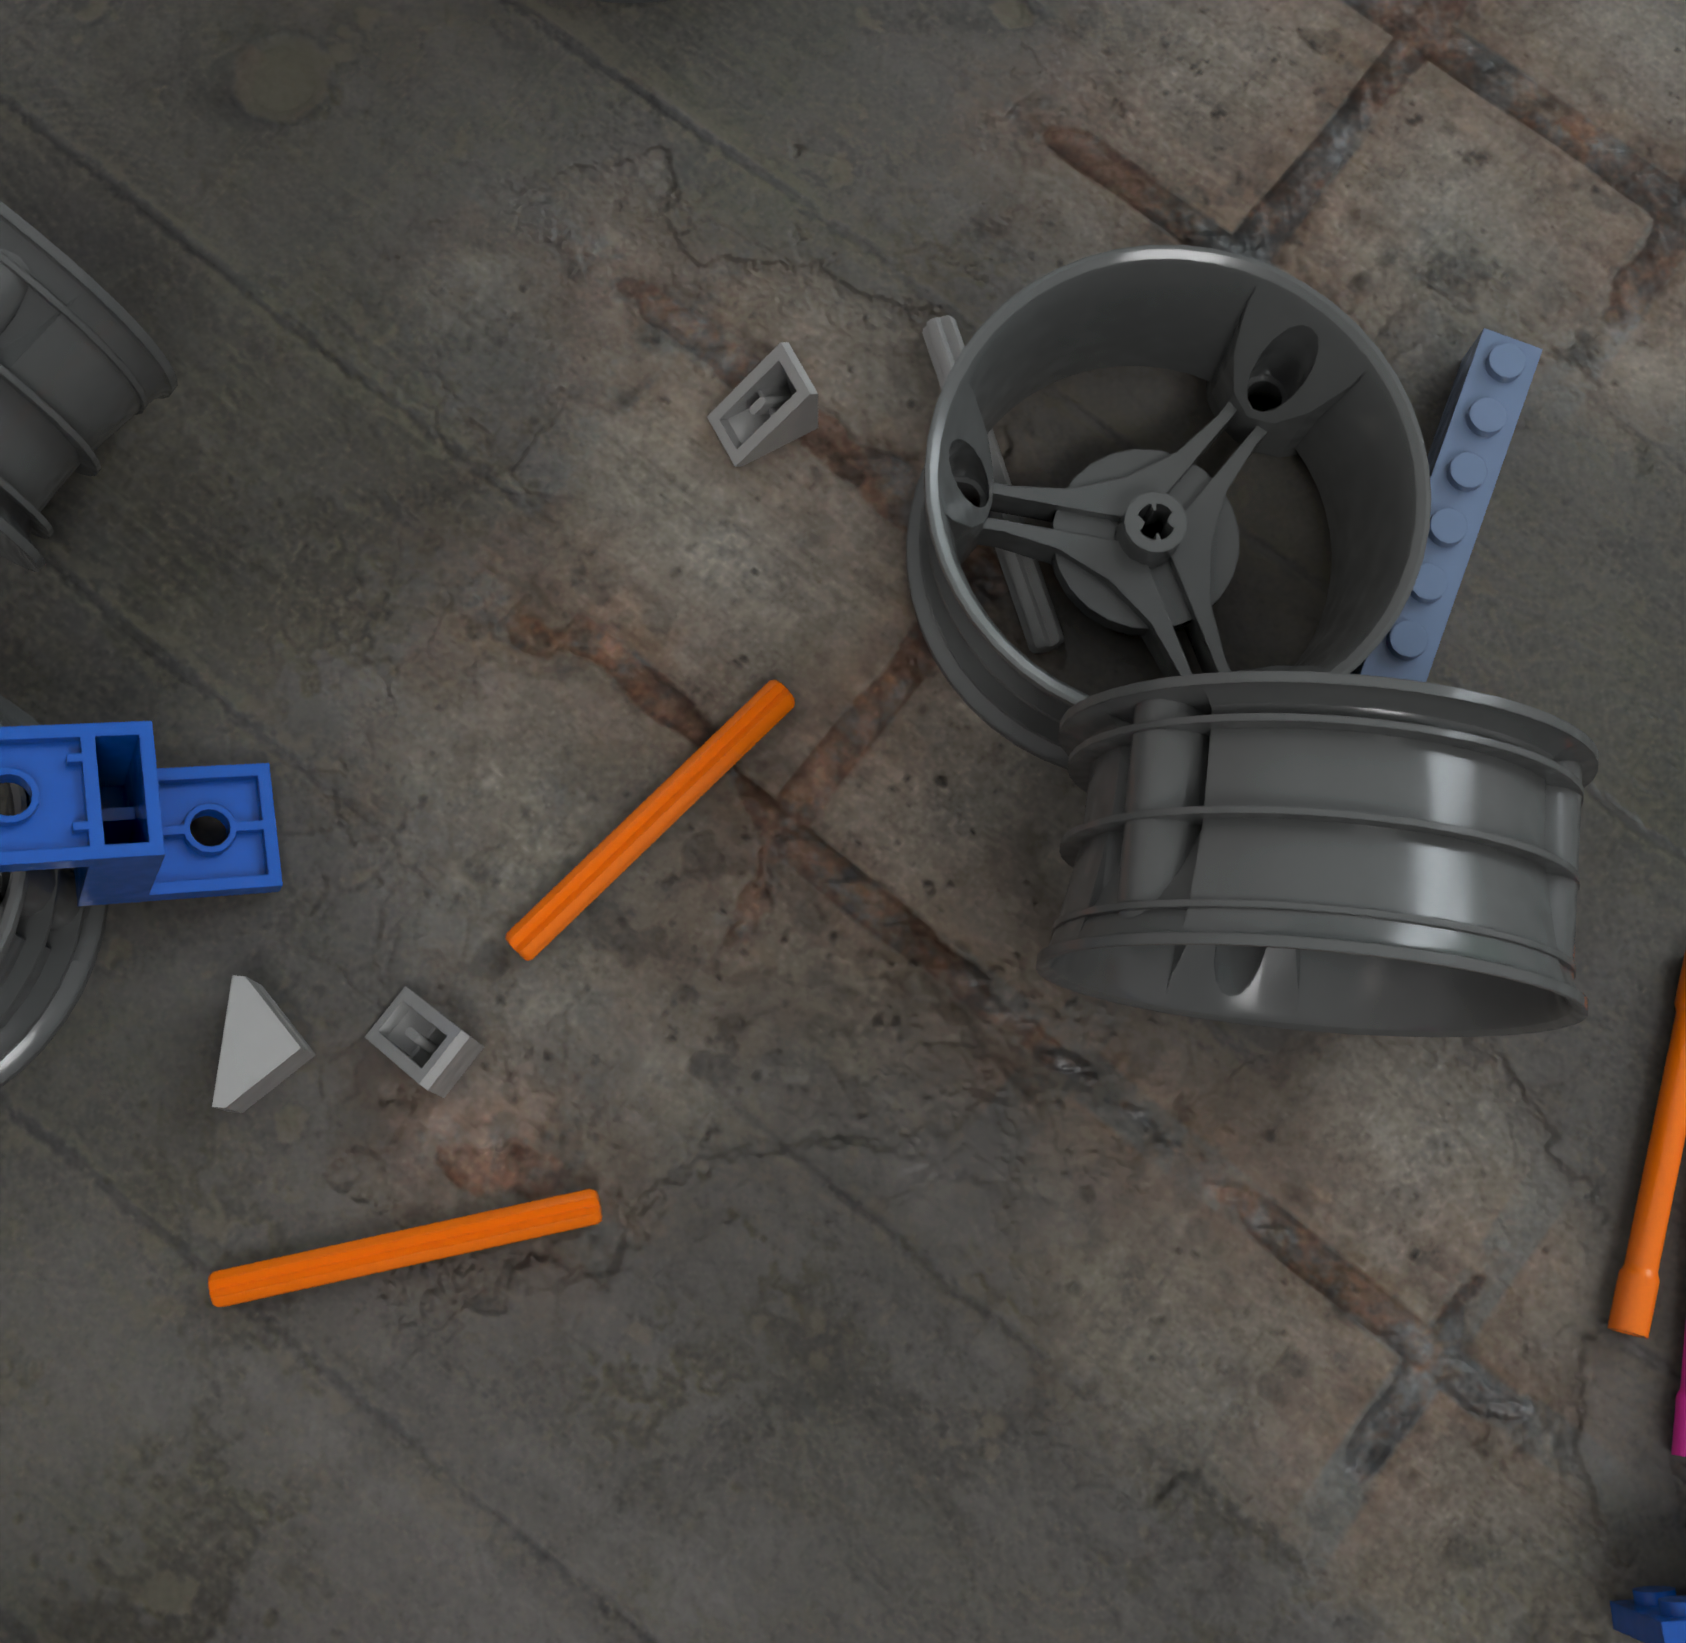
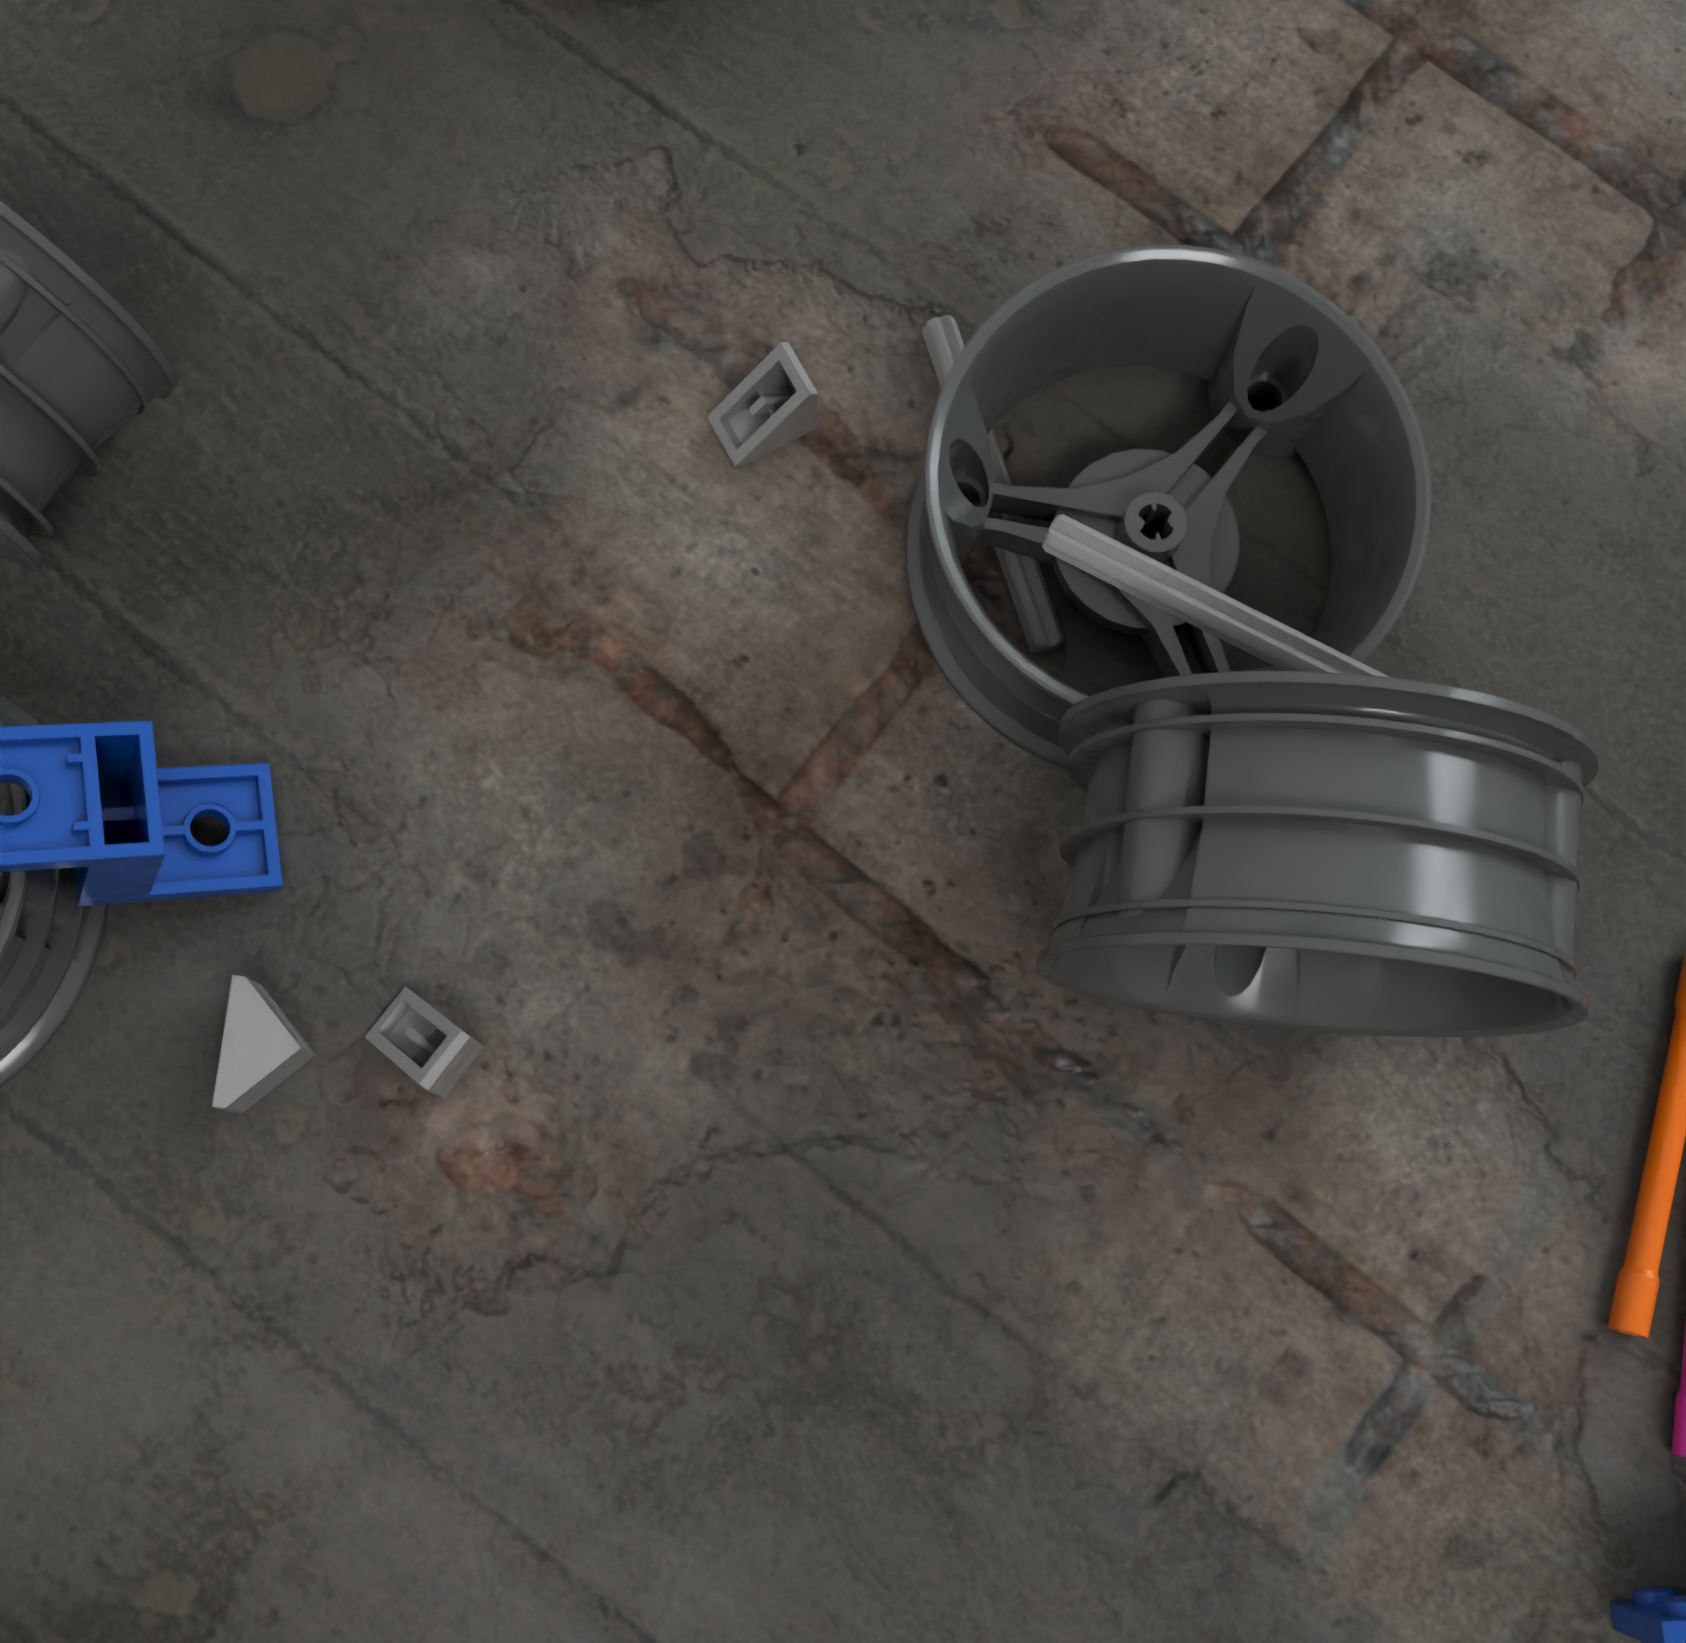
orange axle [208,1189,603,1307] -> none
orange axle [505,679,795,961] -> none
sand blue brick [1350,328,1543,682] -> none
none -> light grey axle [1042,514,1389,677]

